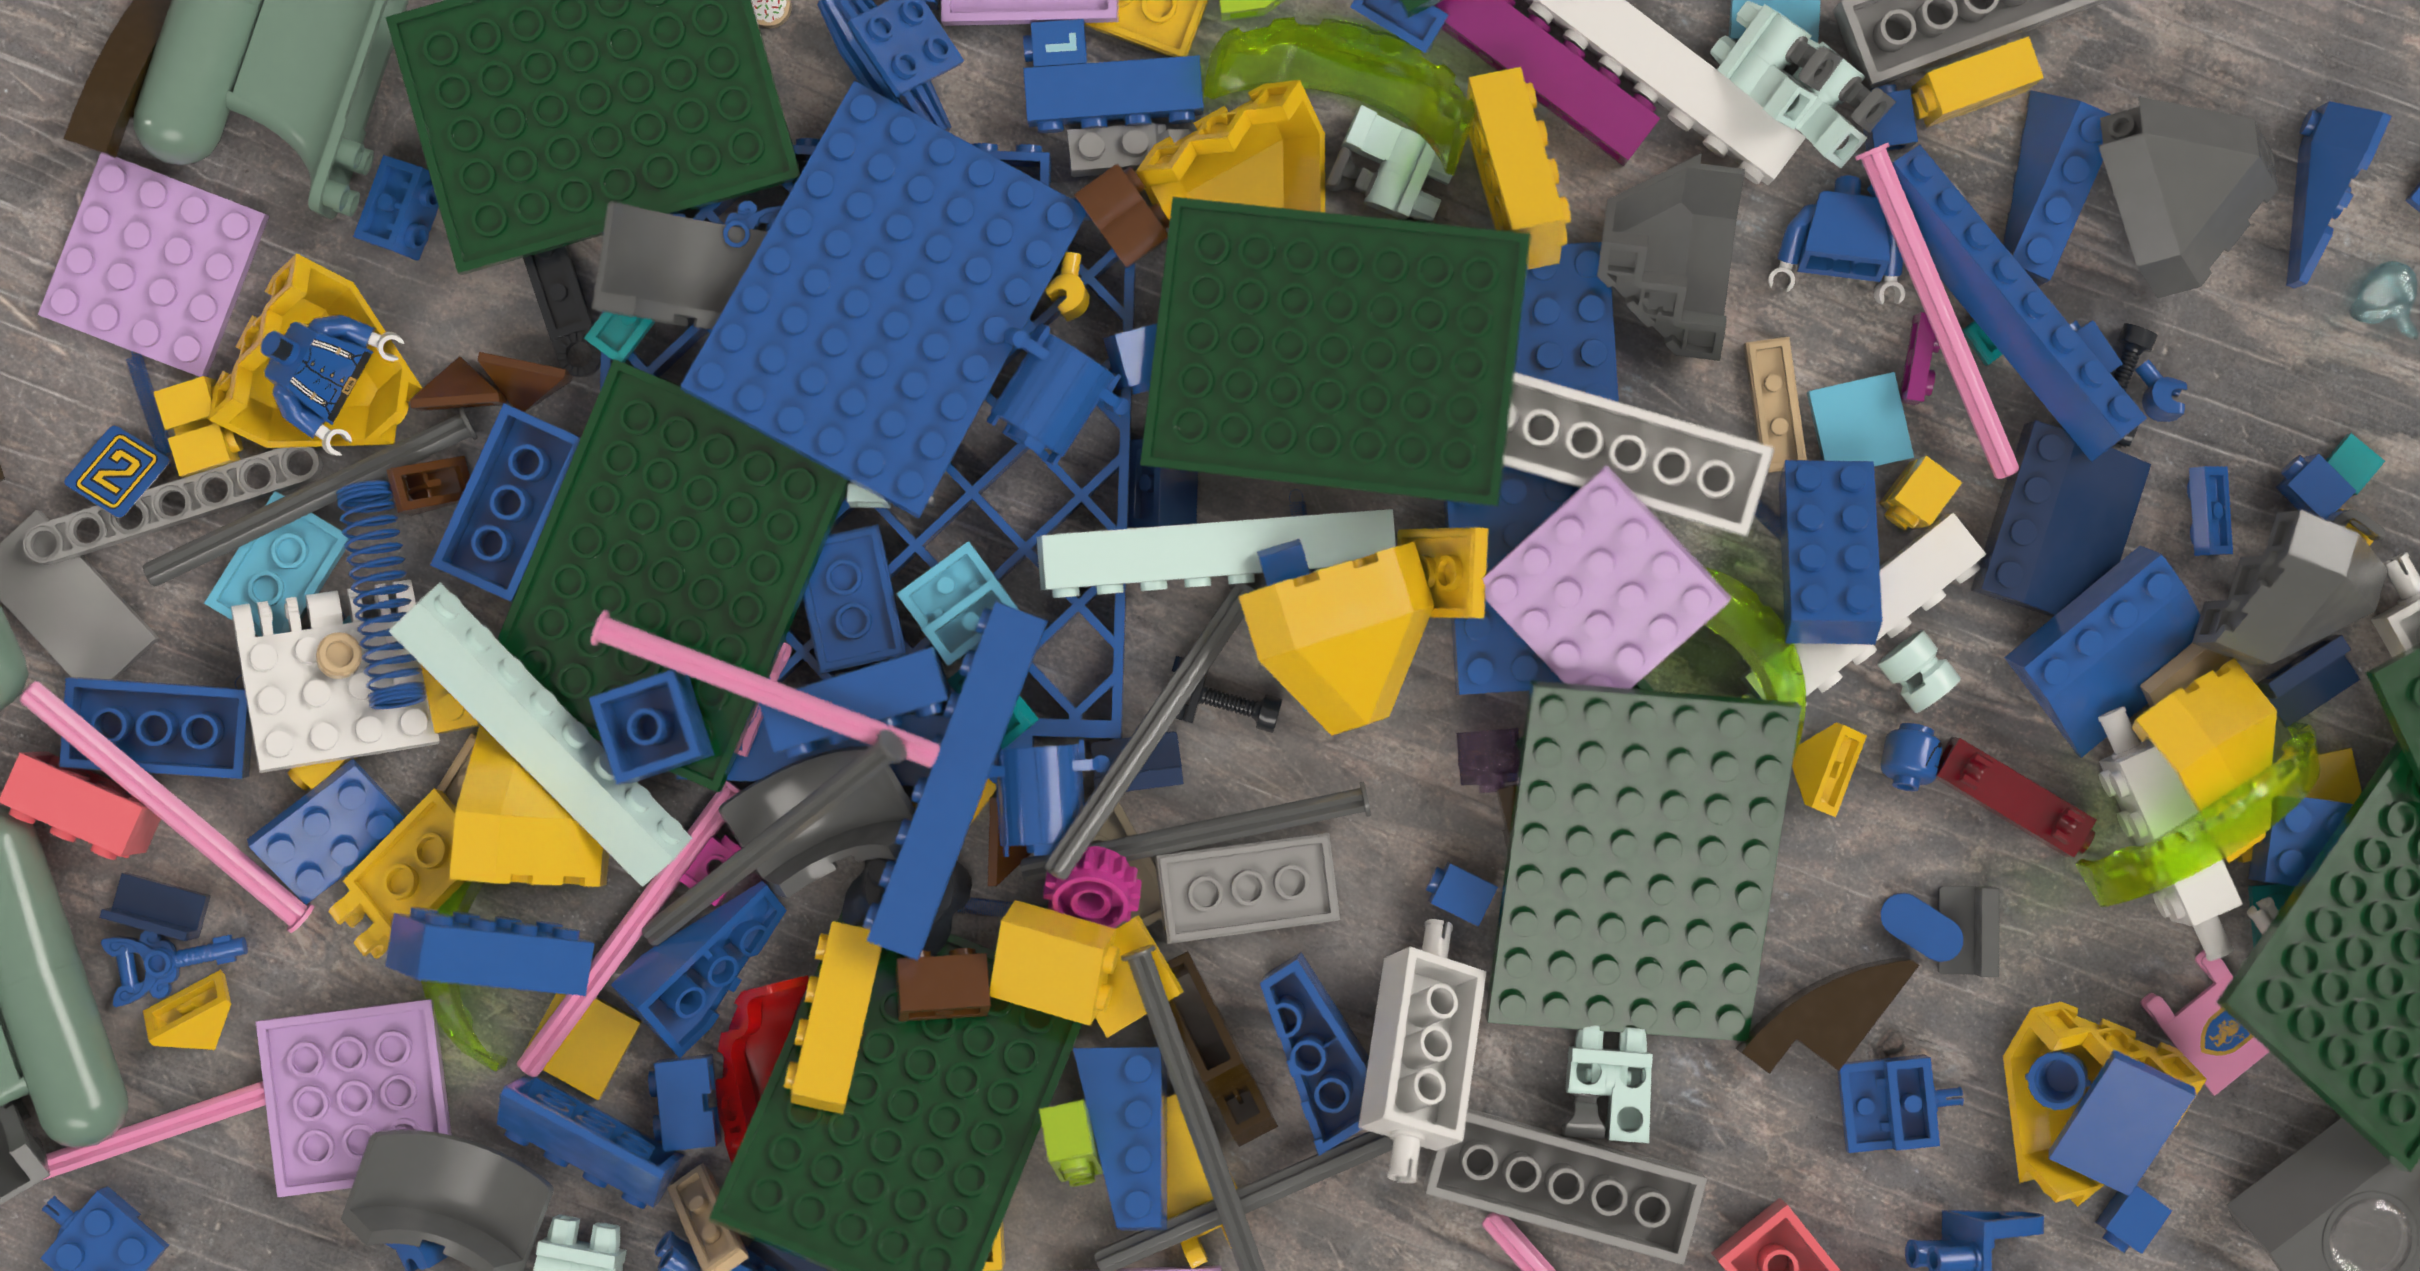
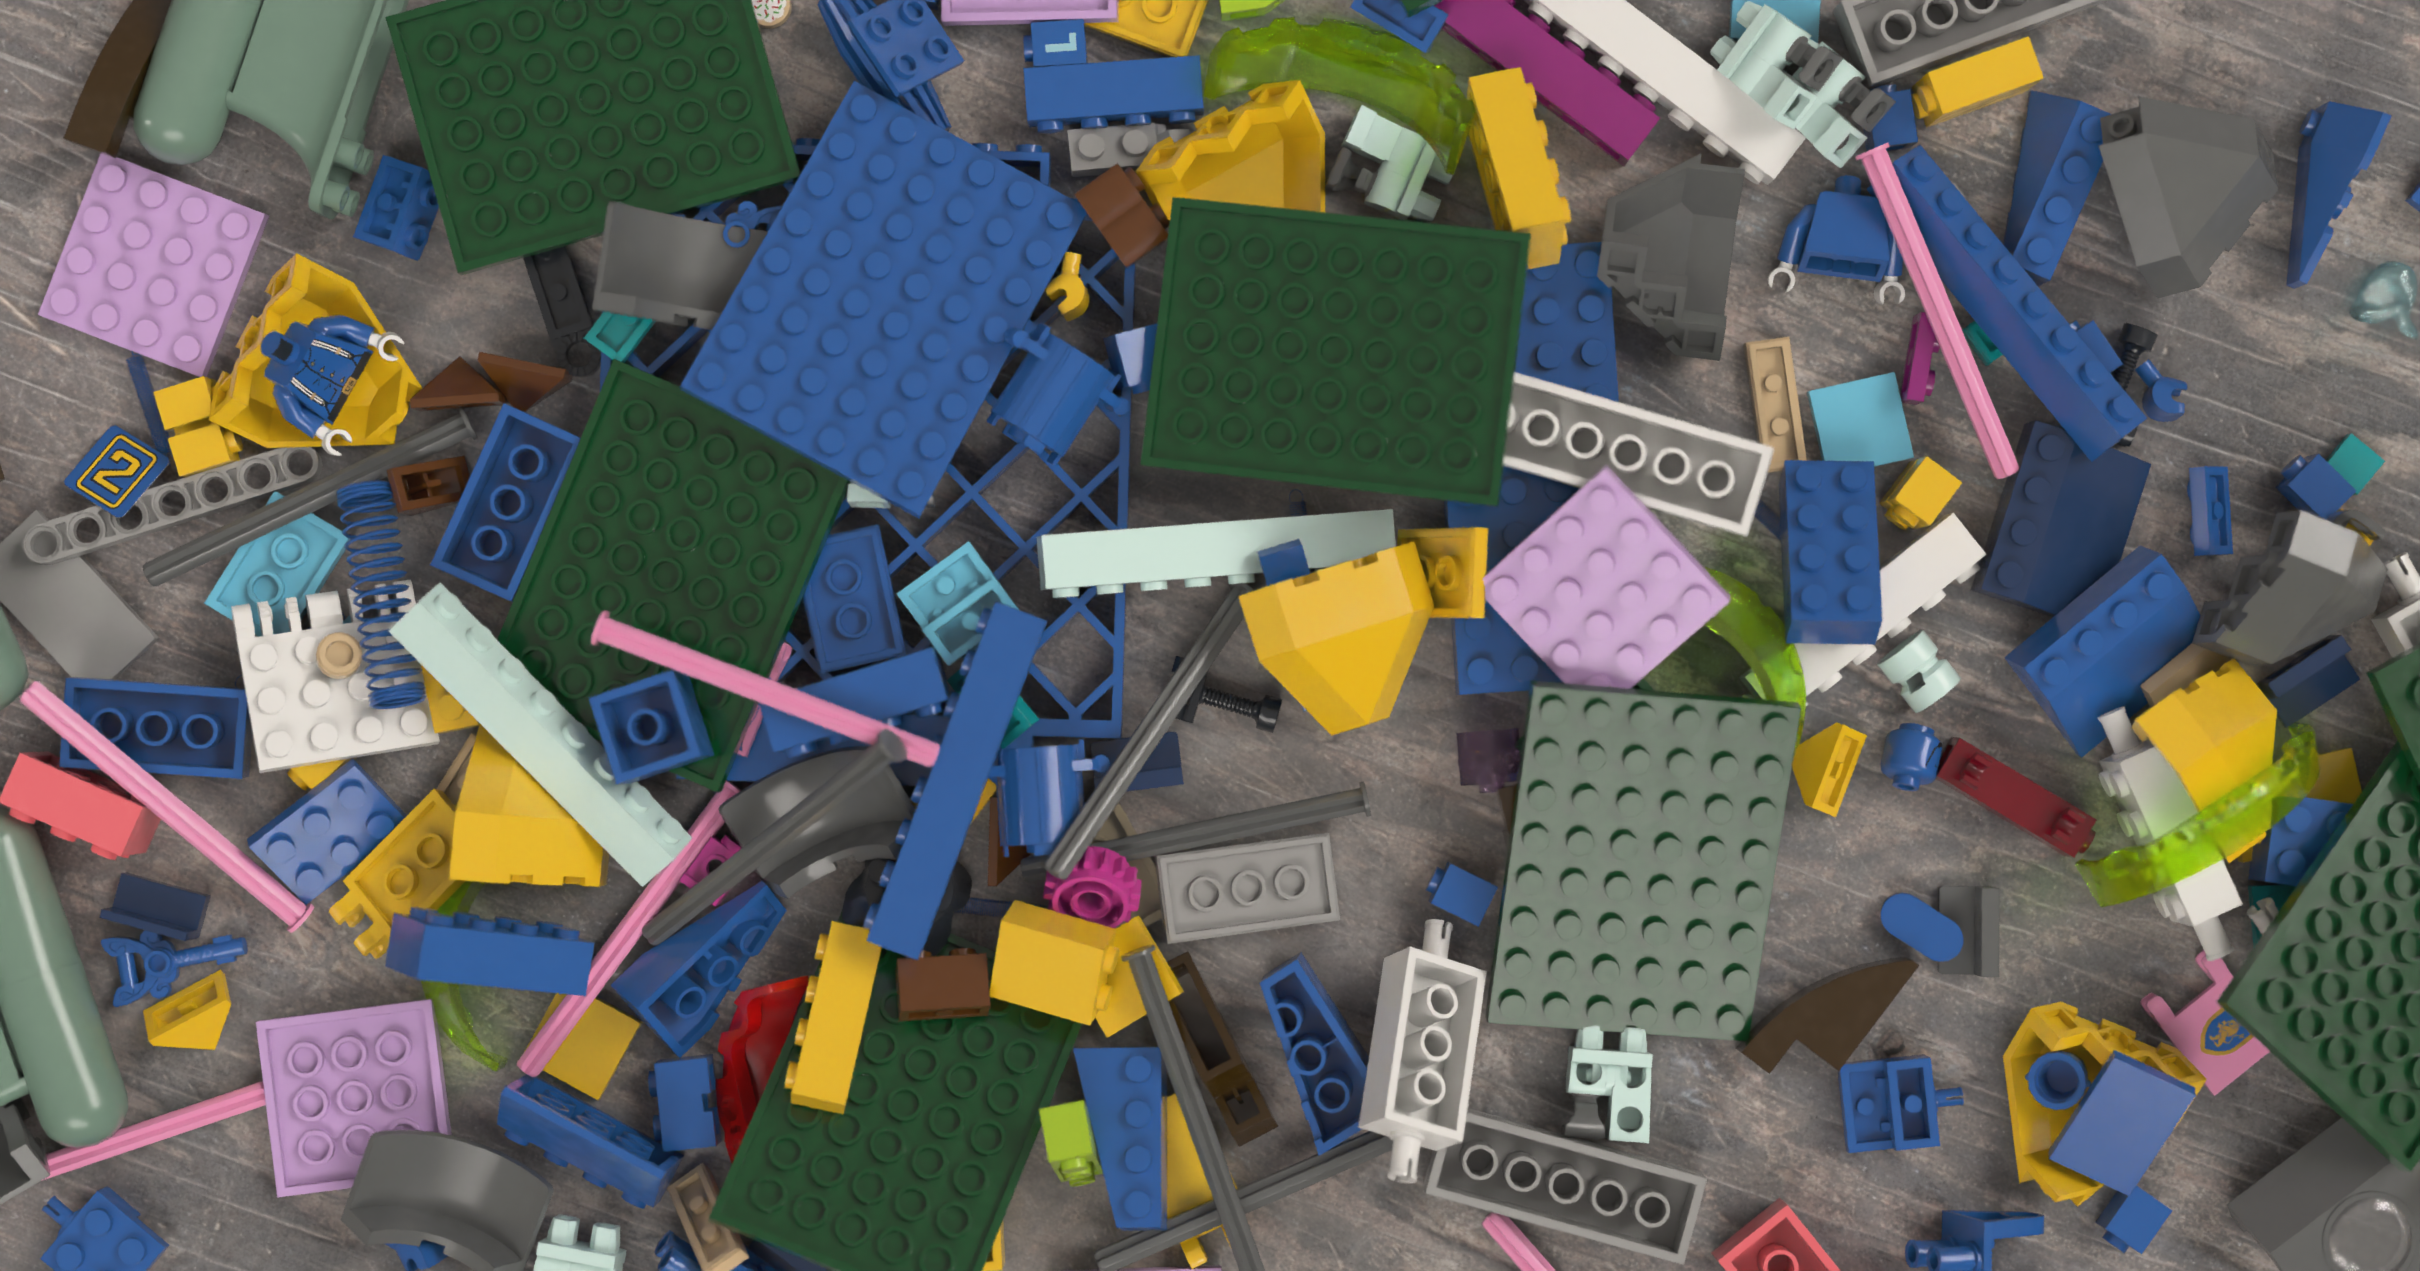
dark blue panel [1128,439,1198,528] -> none

